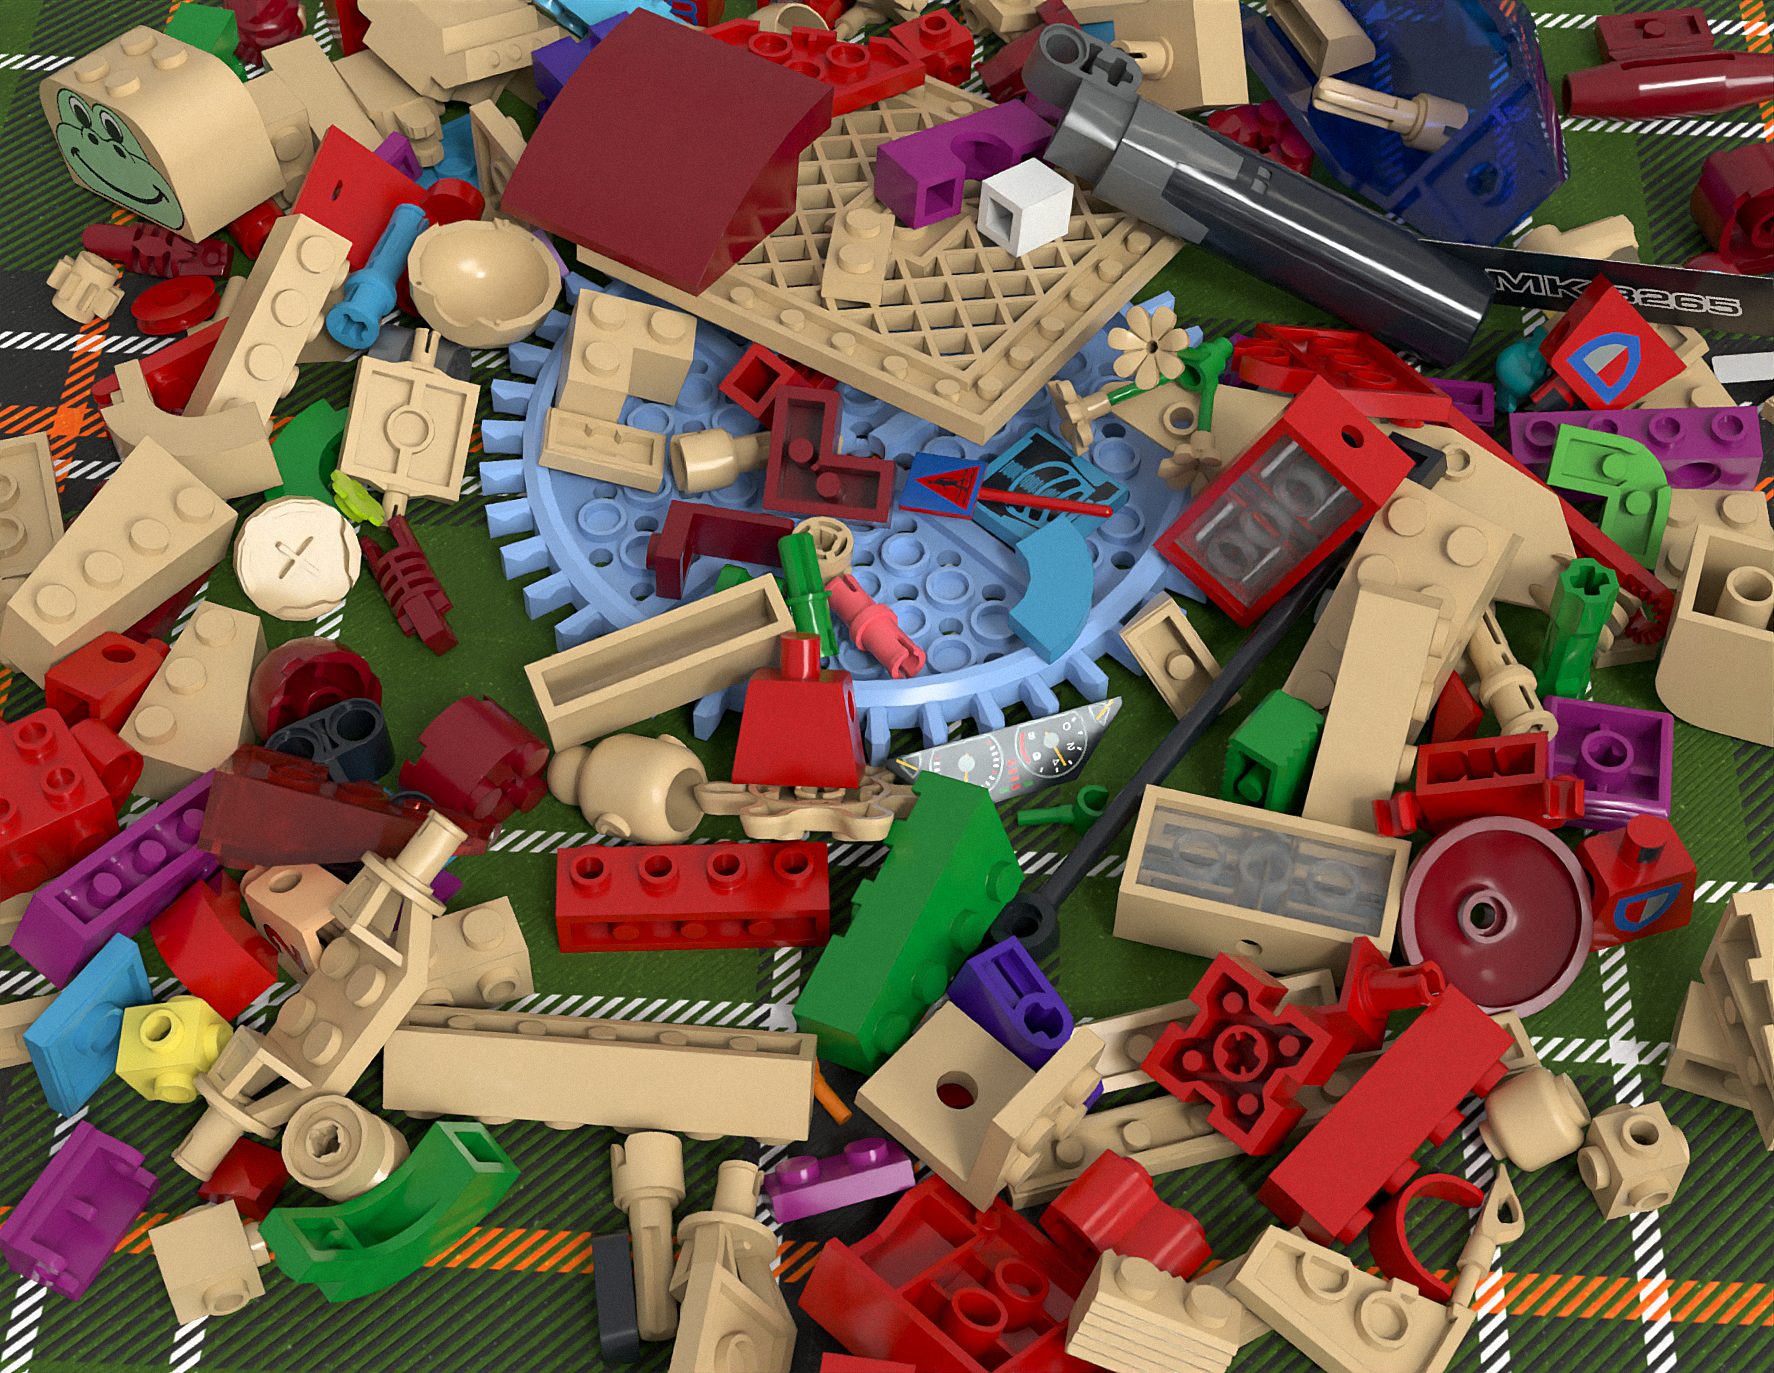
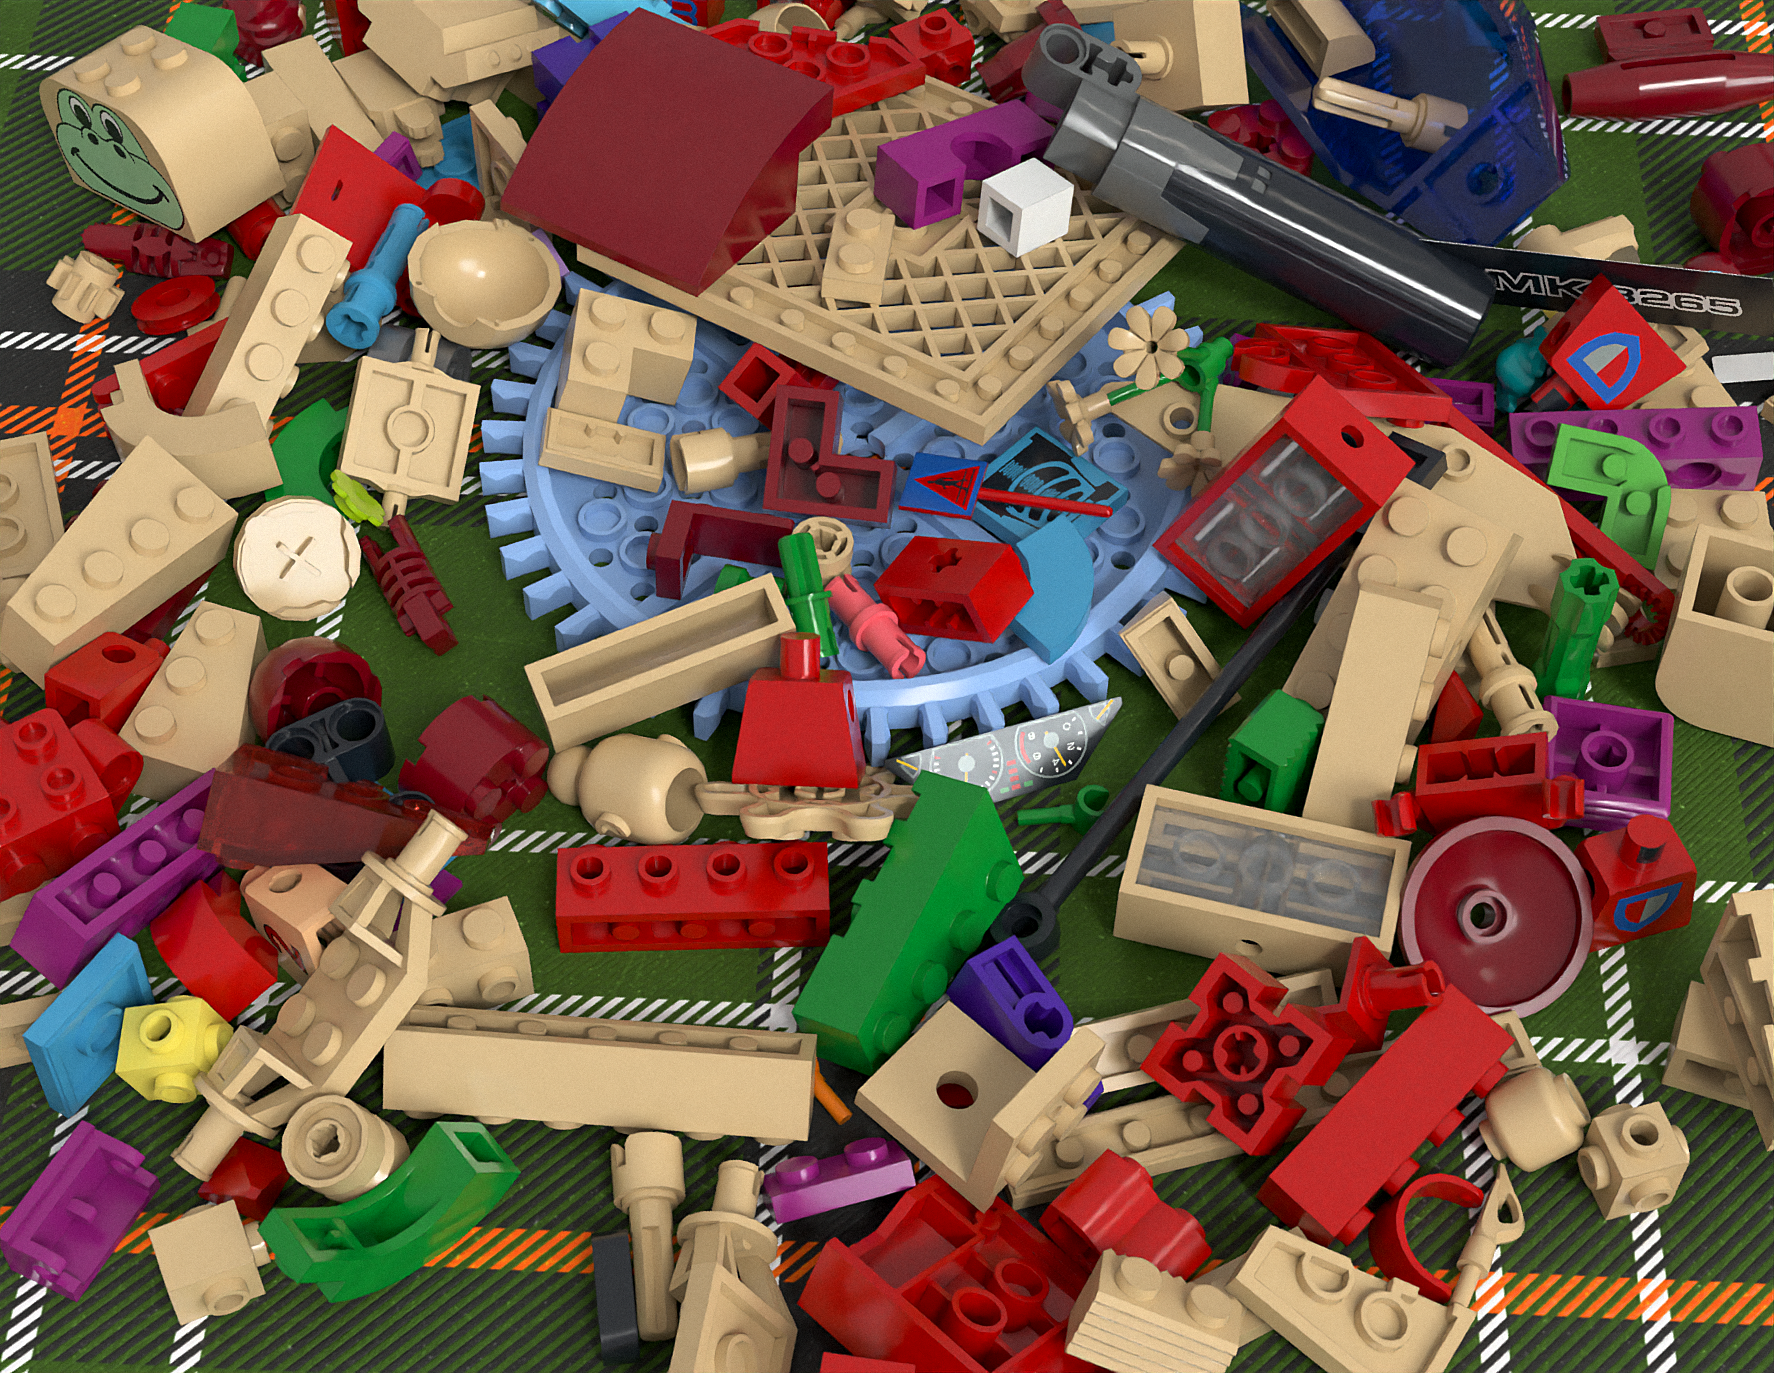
none -> red brick [873,536,1034,644]

